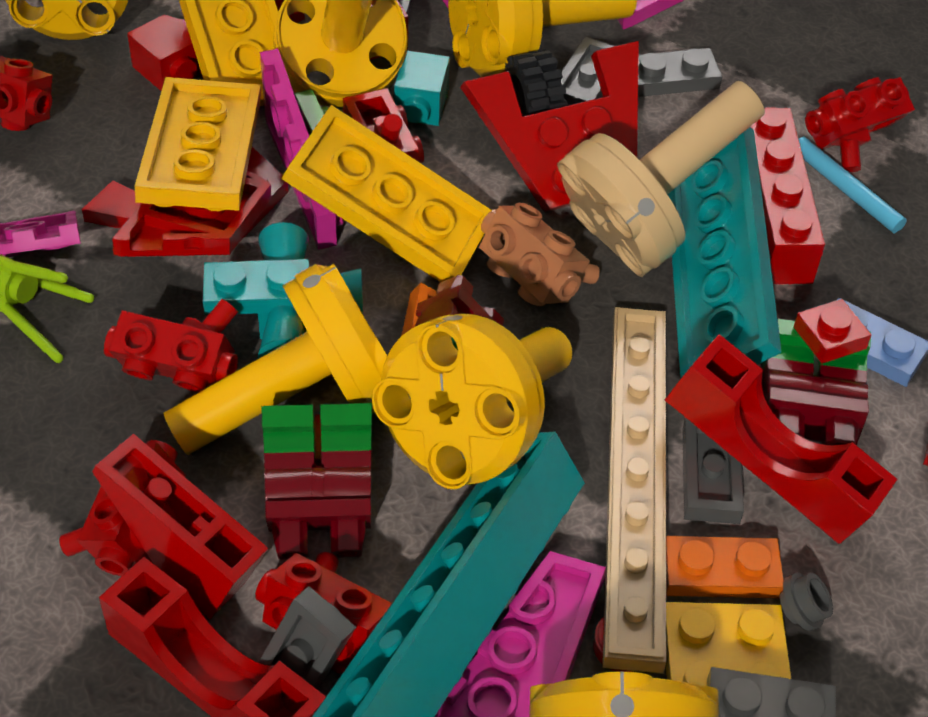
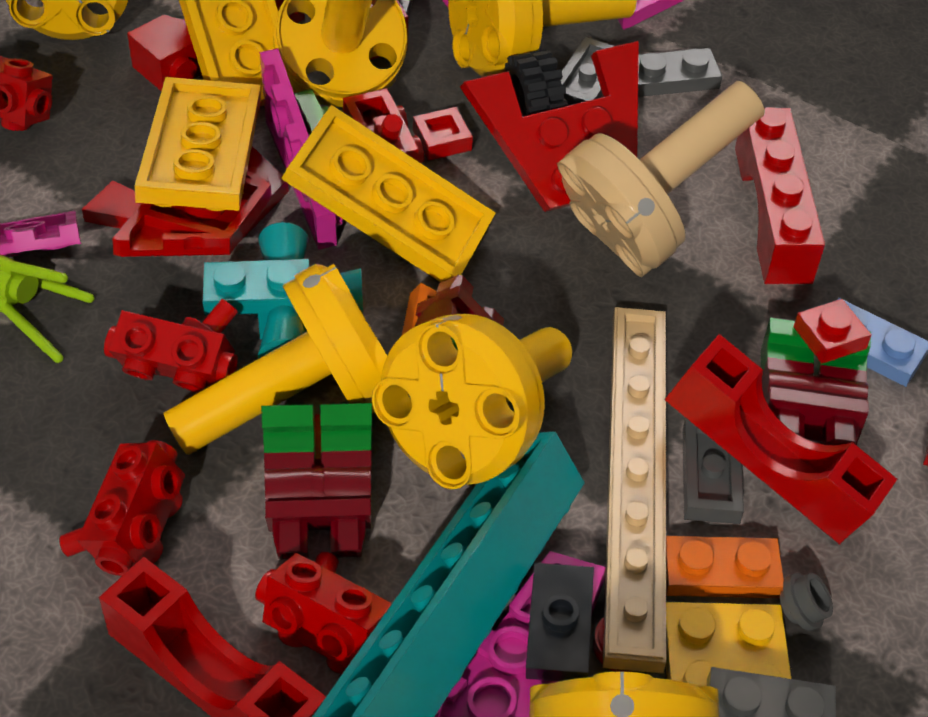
red slope [92,434,268,619] -> none
dark grey plate [258,586,356,690] -> none
teal brick [394,51,450,126] -> none
nougat brick [479,202,600,306] -> none
teal plate [668,127,782,379] -> none
medium azure bar [799,136,907,234] -> none
red brick [805,77,915,172] -> none
none -> red plate [413,107,473,161]
none -> black plate [526,563,594,681]

